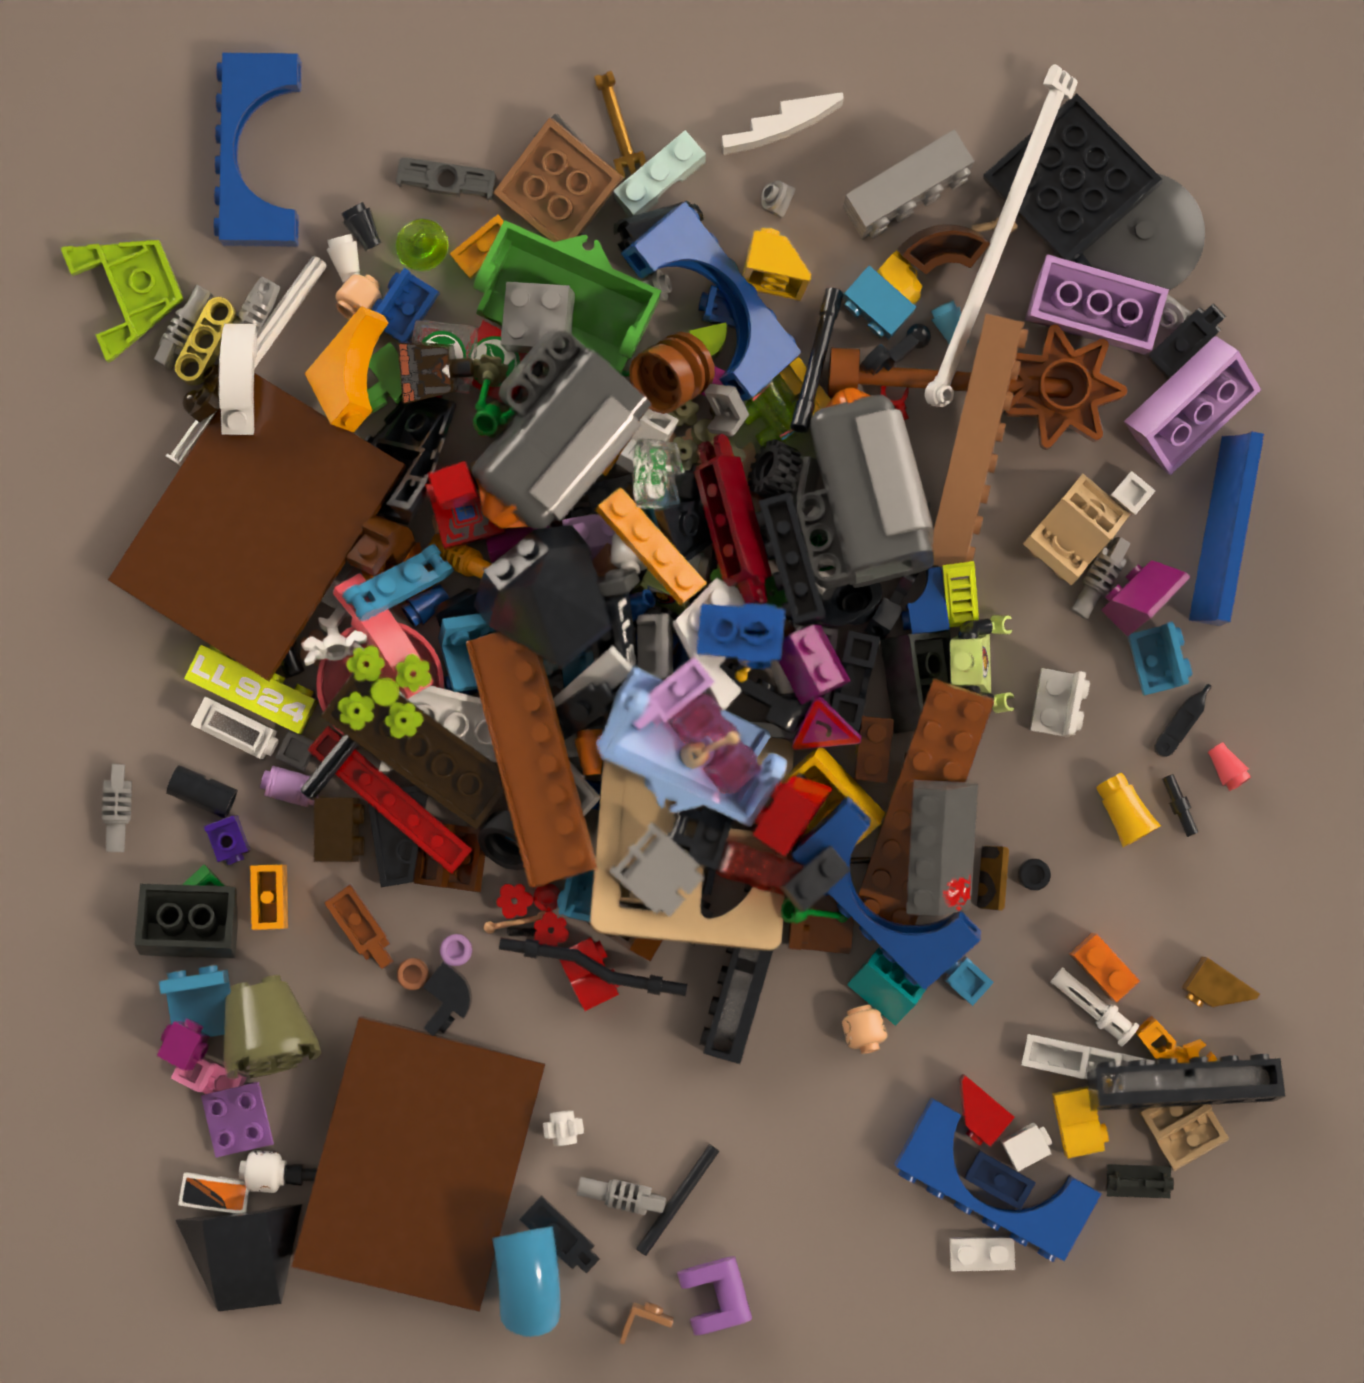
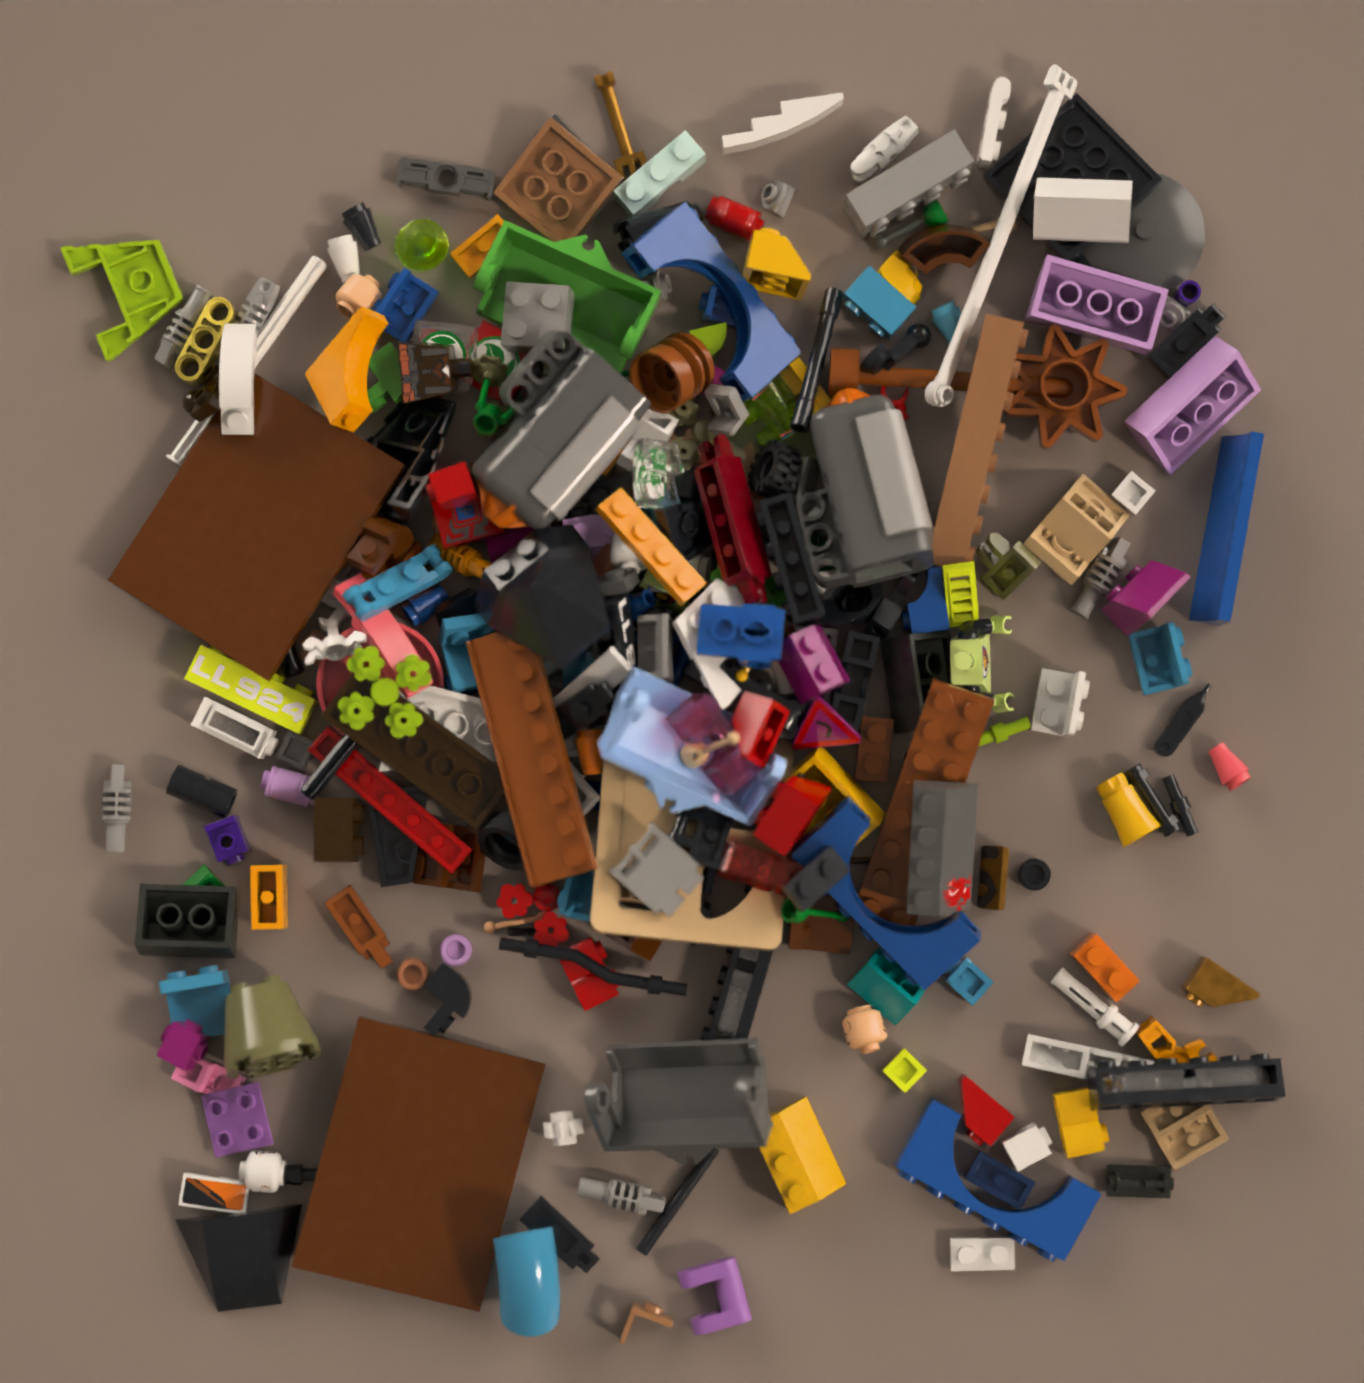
blue arch [214,53,301,247] -> none
lavender hinge [631,657,714,731] -> none
none -> dark grey piece [585,1038,773,1165]
none -> red head [705,195,765,242]
none -> red slope [731,691,790,769]
none -> yellow slope [759,1097,846,1214]
none -> white hinge [850,115,919,183]
none -> hinge [875,200,948,249]
none -> neon yellow plate [882,1047,927,1093]
none -> olive hinge [976,532,1042,600]
none -> white hinge [977,76,1012,169]
none -> lime bar [978,716,1031,747]
none -> white slope [1033,177,1133,243]
none -> black bar [1124,763,1181,837]
none -> dark purple hinge [1174,280,1201,307]

